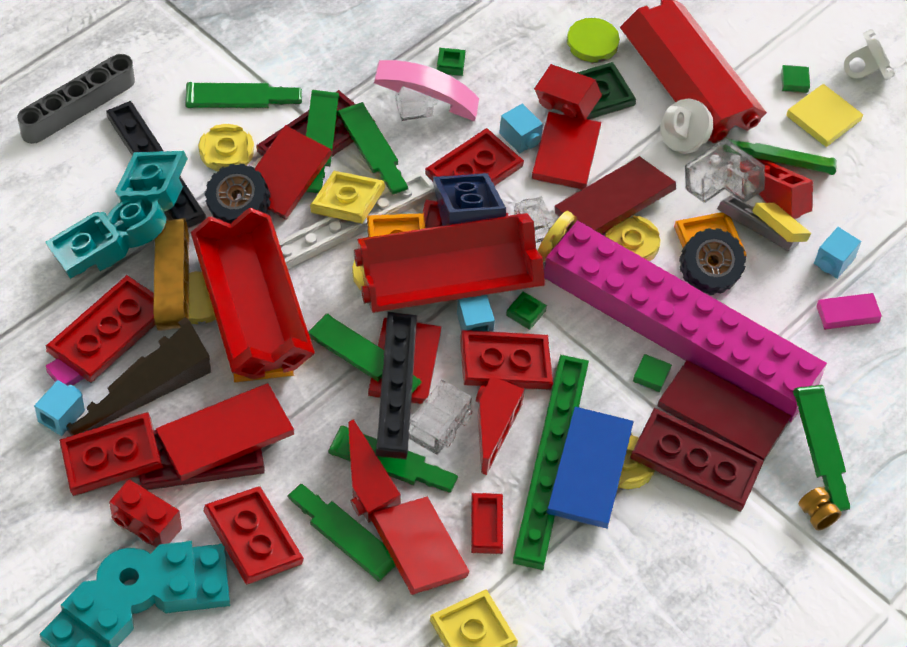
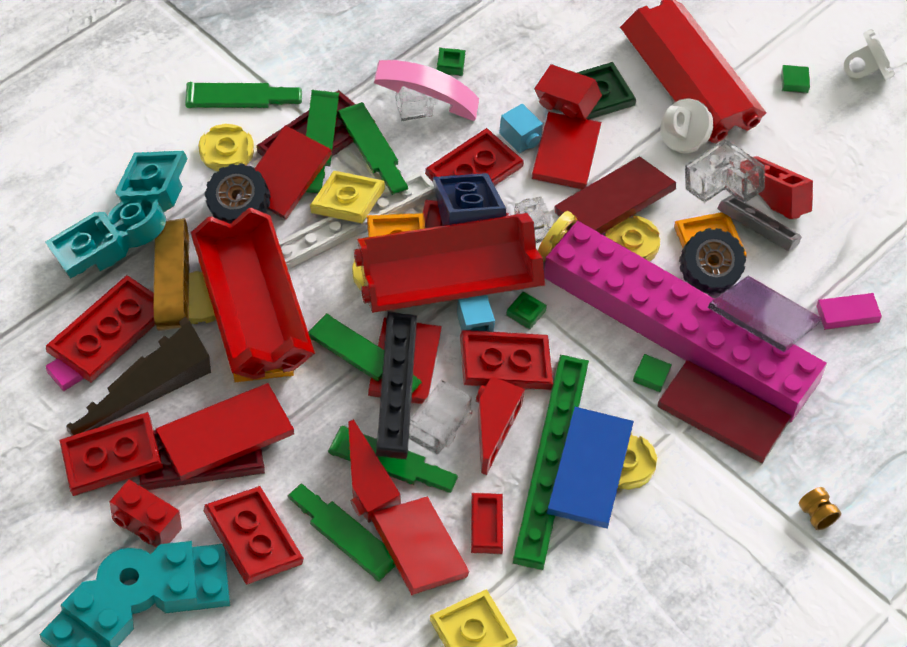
dark grey beam [17,54,135,144] -> none
medium azure brick [34,380,85,436] -> none
black tile [106,101,206,228] -> none
lime tile [567,18,620,63] -> none
dark red tile [630,408,764,512] -> none
green piece [721,138,837,175] -> none
light yellow tile [752,203,811,242] -> none
light yellow tile [786,84,863,147] -> none
green piece [793,385,850,511] -> none
medium azure brick [814,227,862,279] -> none
none -> clear purple piece [708,275,822,352]

